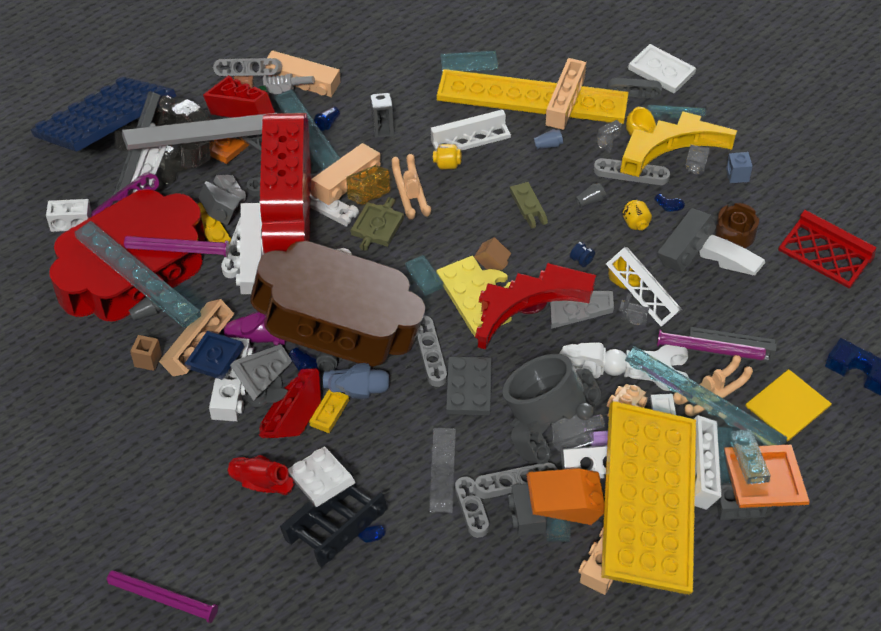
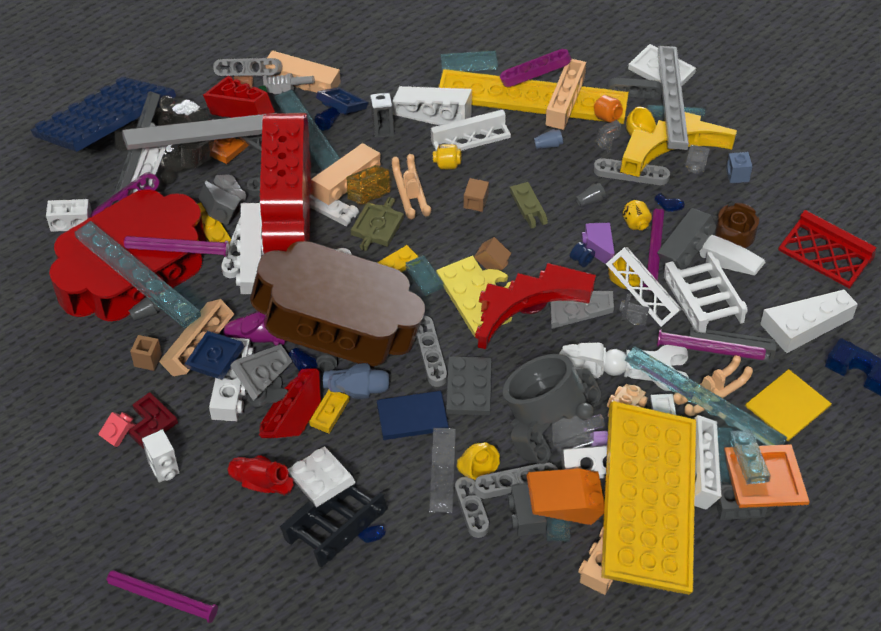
none -> coral bracket [98,412,136,447]
none -> dark red plate [128,392,178,448]
none -> white brick [142,430,179,482]
none -> dark blue plate [316,87,368,114]
none -> yellow plate [377,245,419,272]
none -> dark blue tile [377,391,448,440]
none -> white wedge [392,86,472,125]
none -> yellow hair [456,442,500,480]
none -> medium nougat brick [464,178,489,212]
none -> magenta beam [500,49,571,87]
none -> medium lavender slope [581,223,614,264]
none -> orange head [594,95,623,123]
none -> magenta axle [643,208,664,291]
none -> light grey tile [657,46,689,150]
none -> white fence [664,251,747,333]
none -> white wedge [760,290,857,353]

